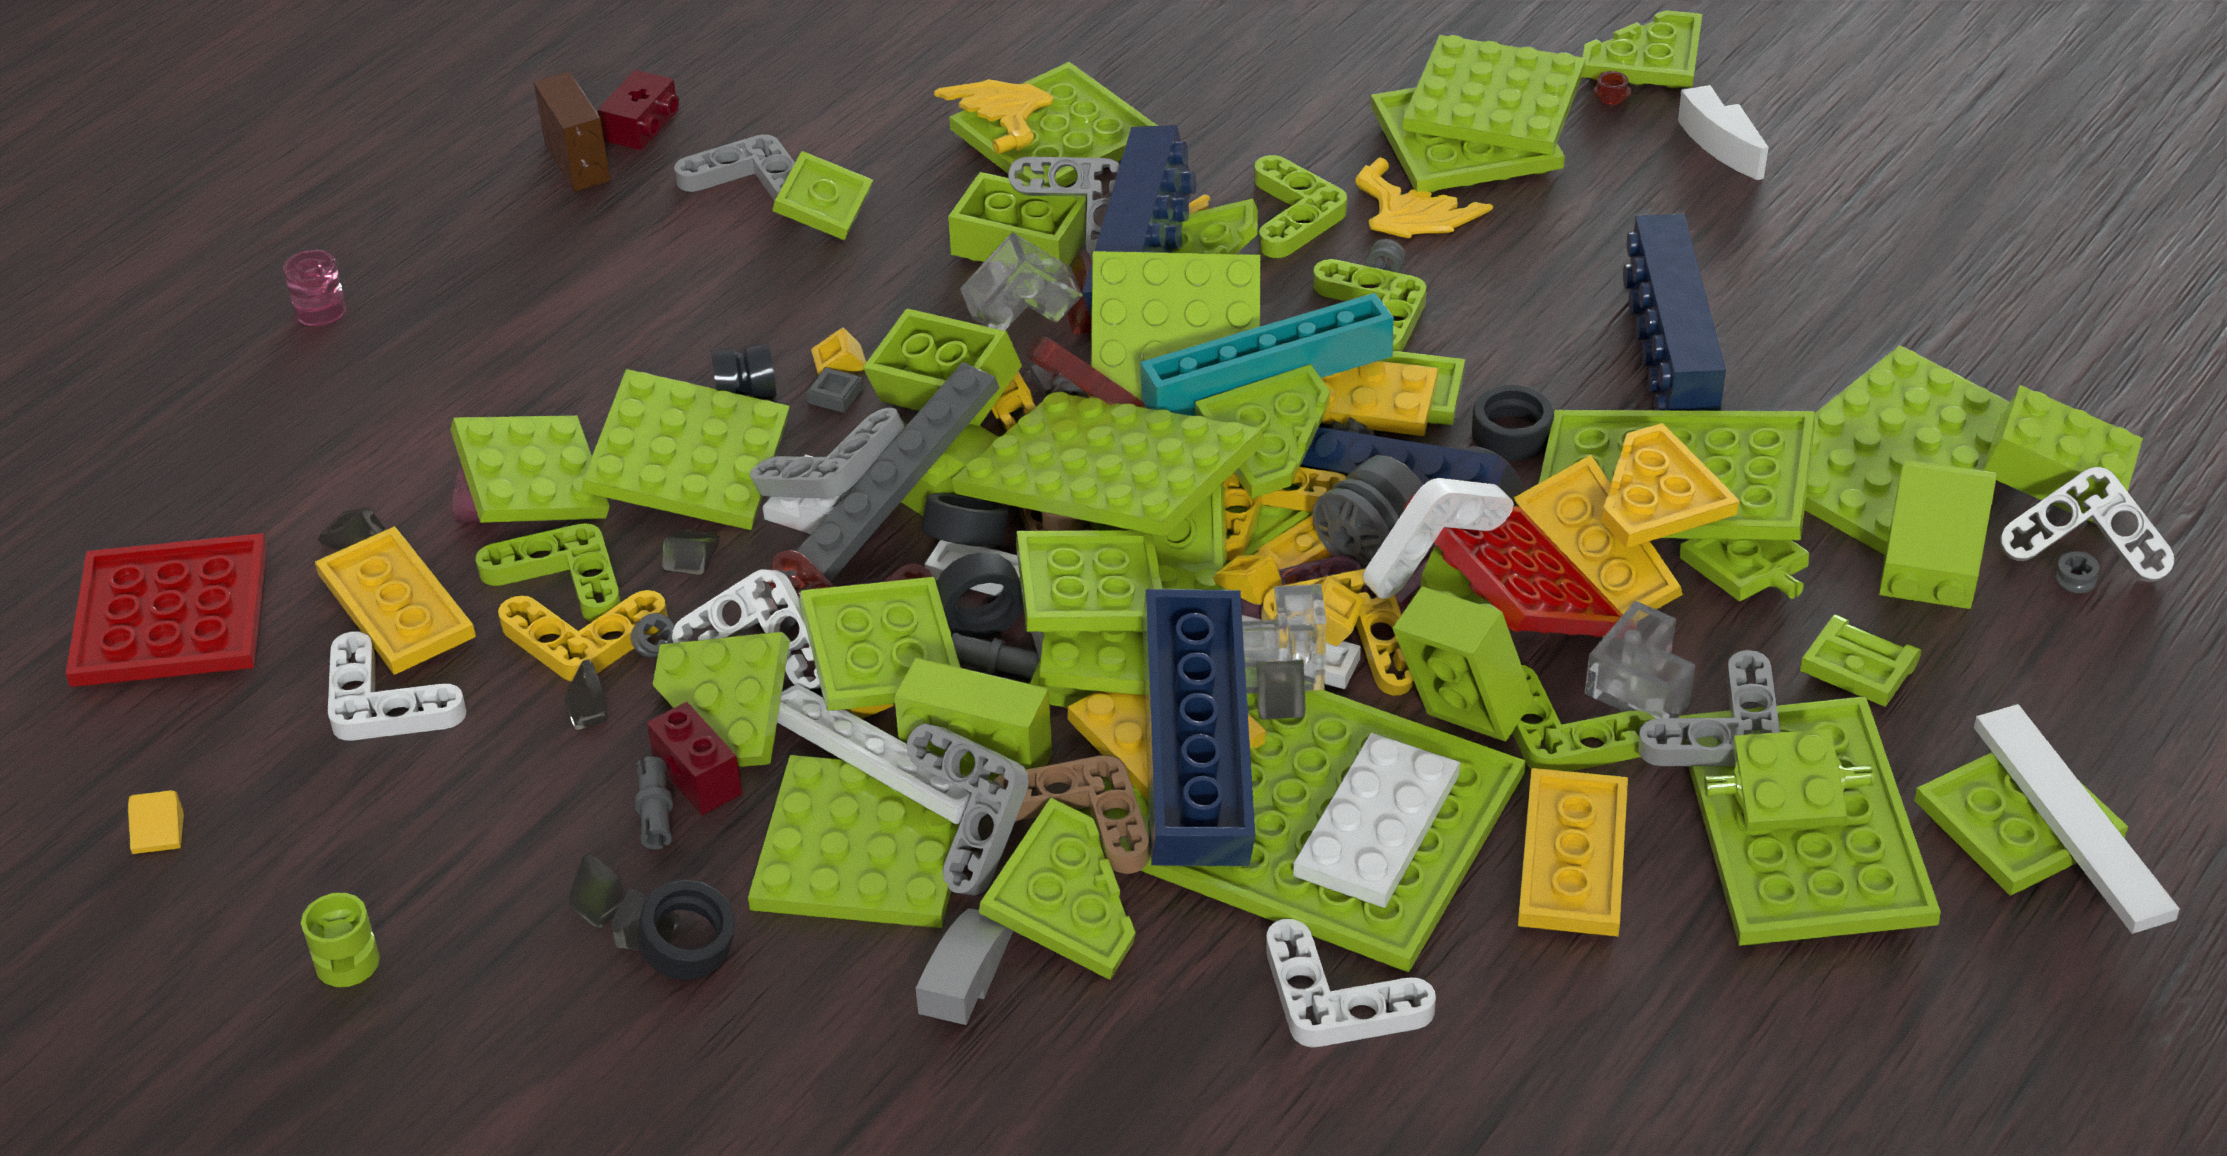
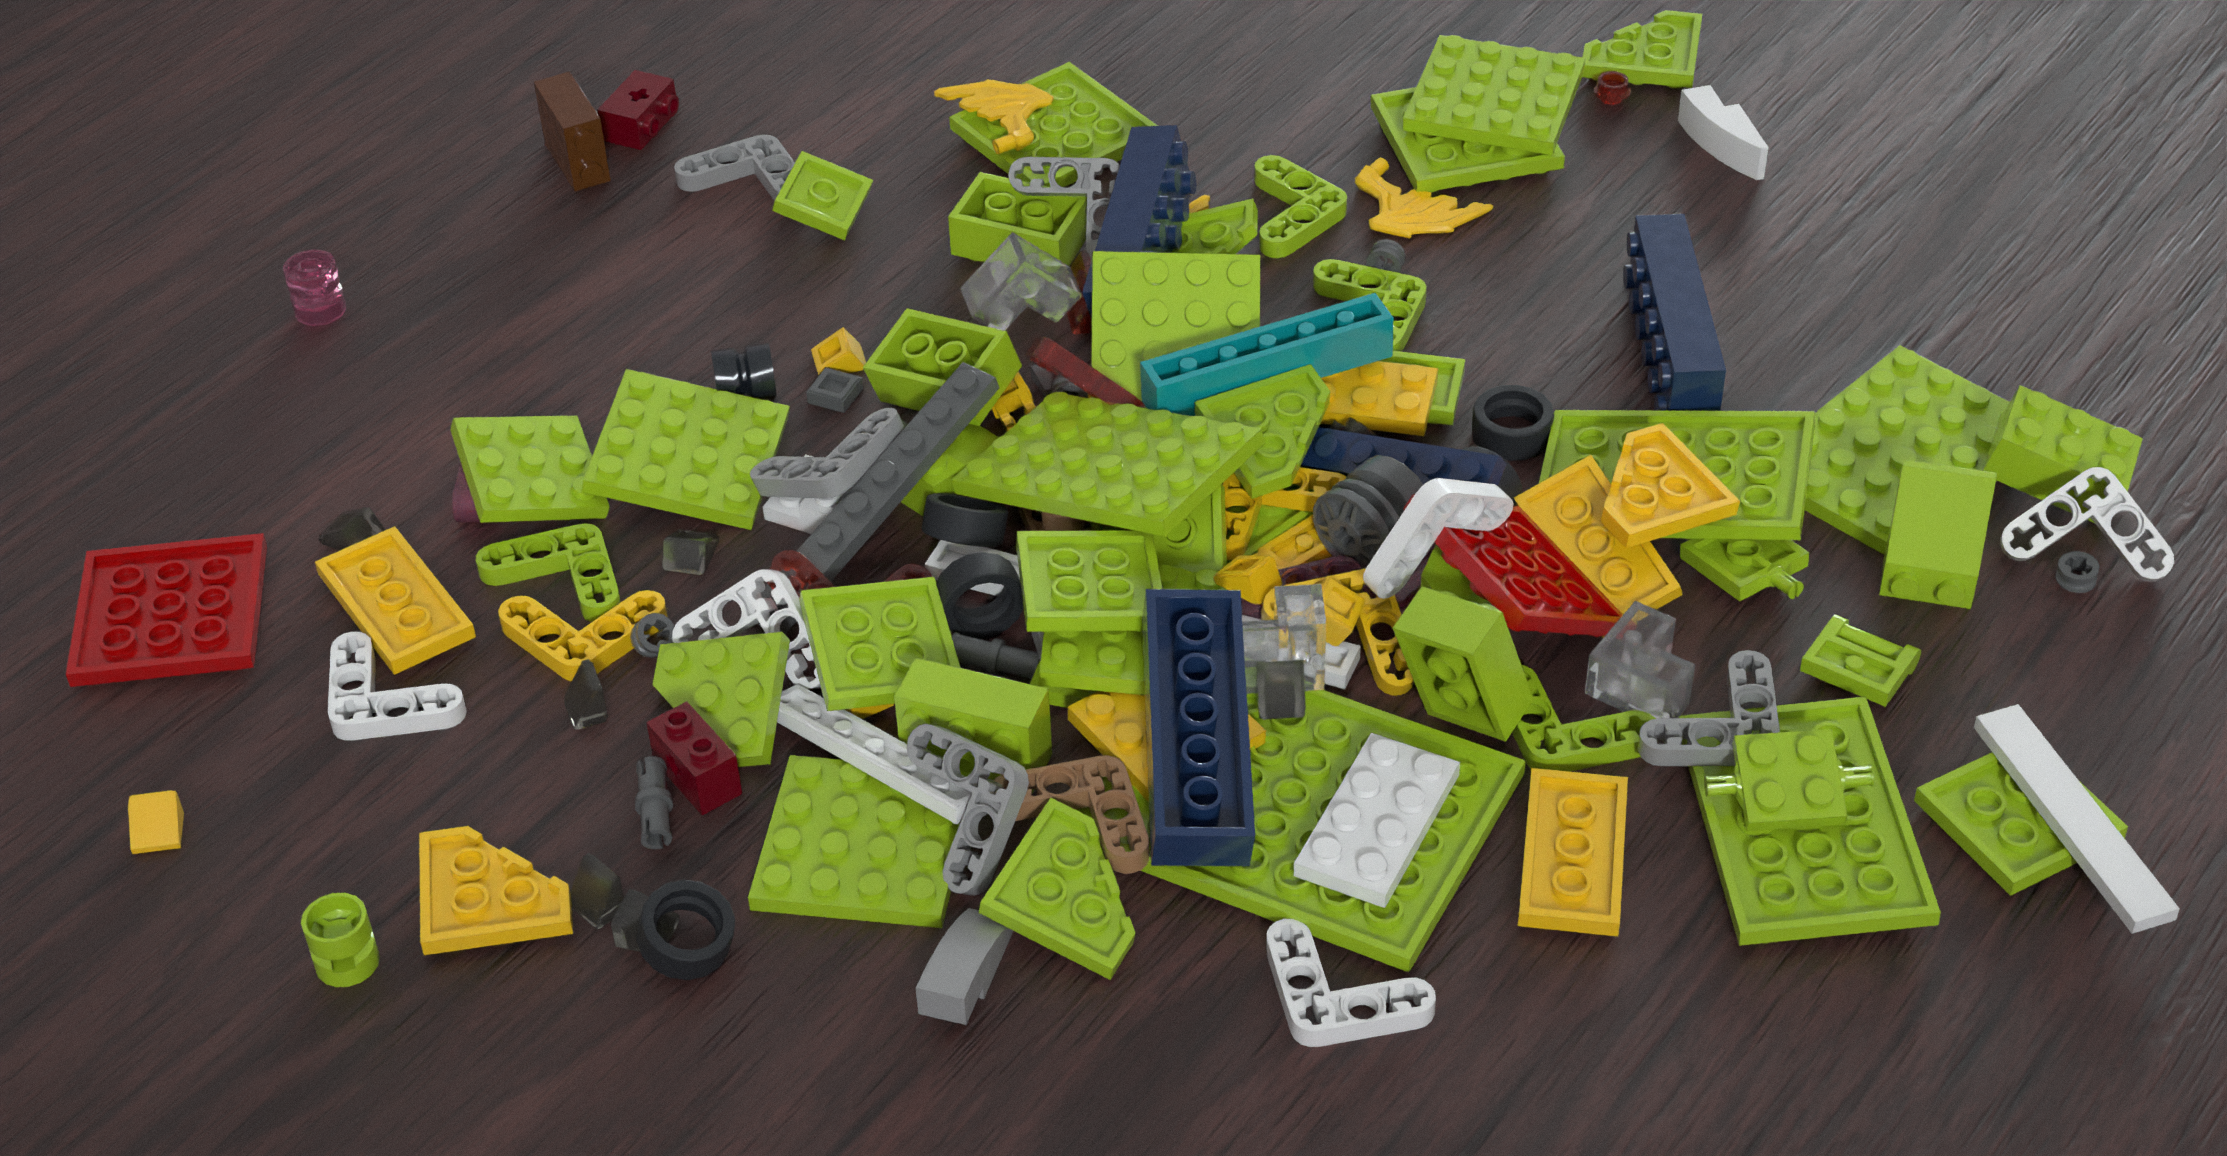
none -> yellow plate [419,826,573,955]

